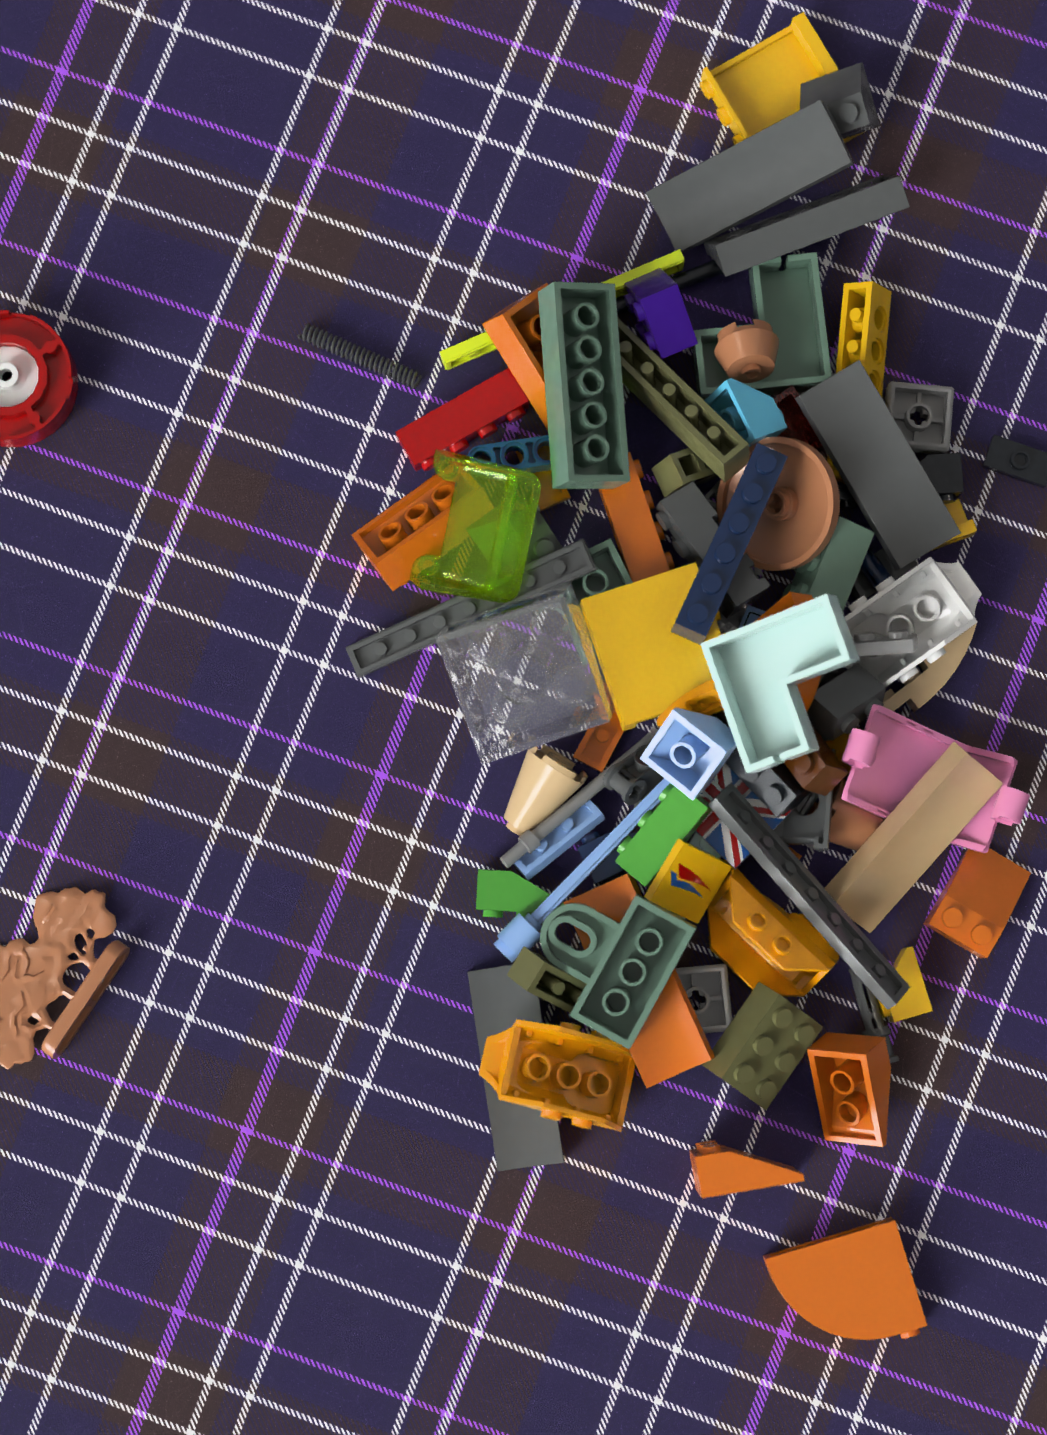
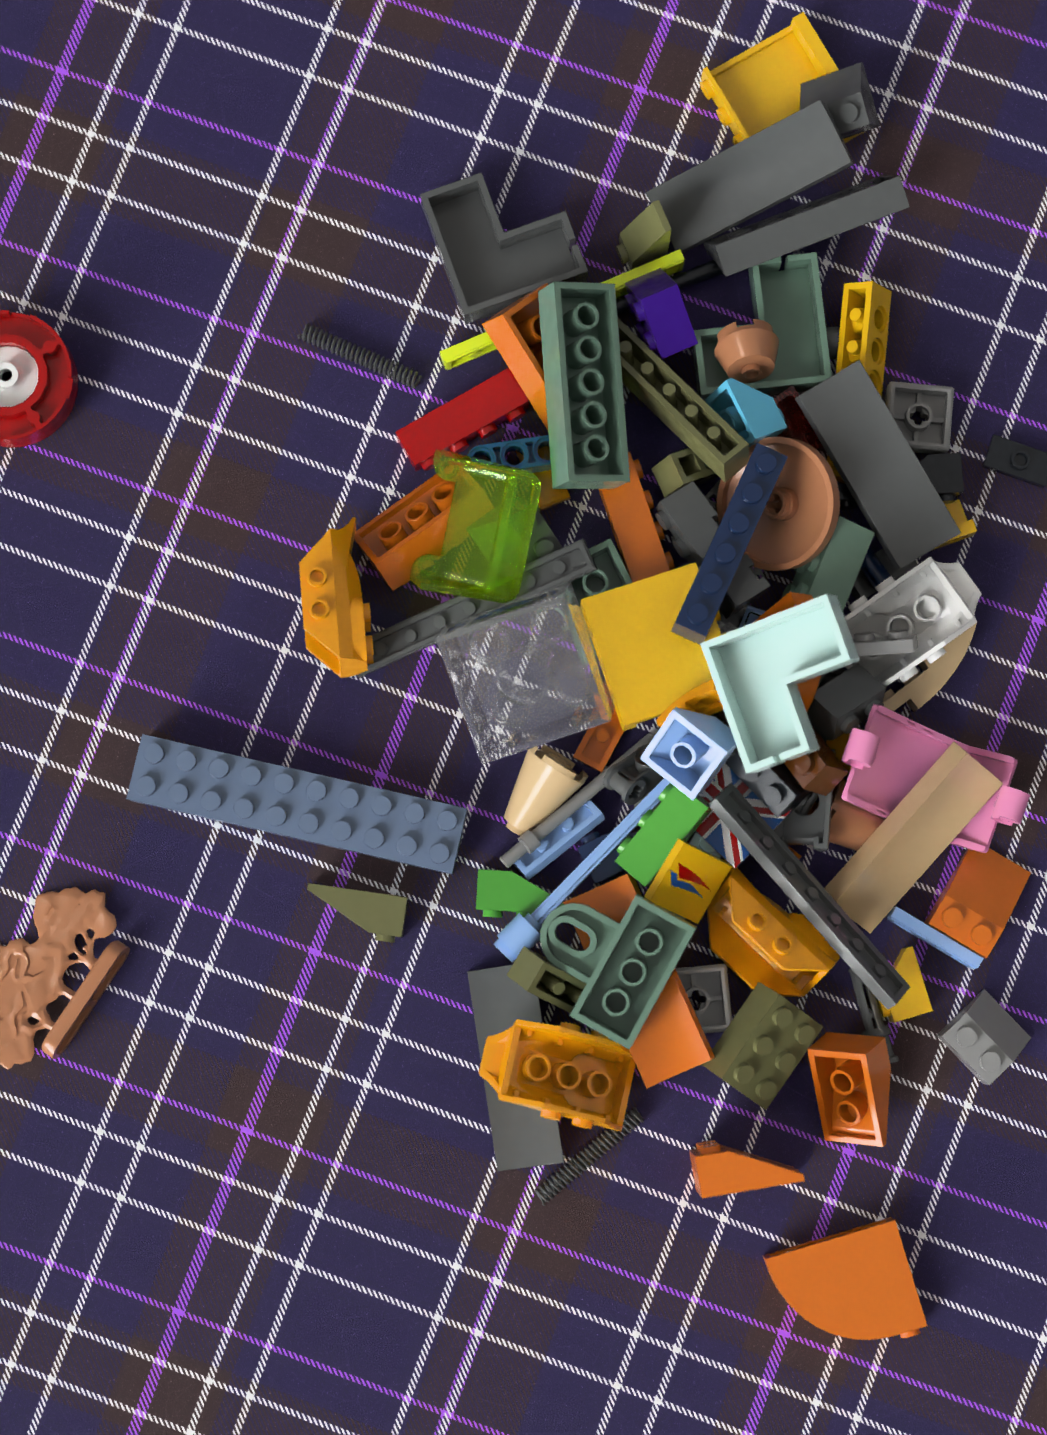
none -> sand blue brick [126,734,468,875]
none -> light orange slope [299,517,374,678]
none -> olive slope [307,883,409,943]
none -> dark grey piece [420,172,588,325]
none -> dark grey piece [535,1107,644,1206]
none -> olive slope [616,200,672,270]
none -> dark grey tile [826,326,840,360]
none -> light blue tile [887,906,984,969]
none -> light grey slope [936,989,1031,1085]

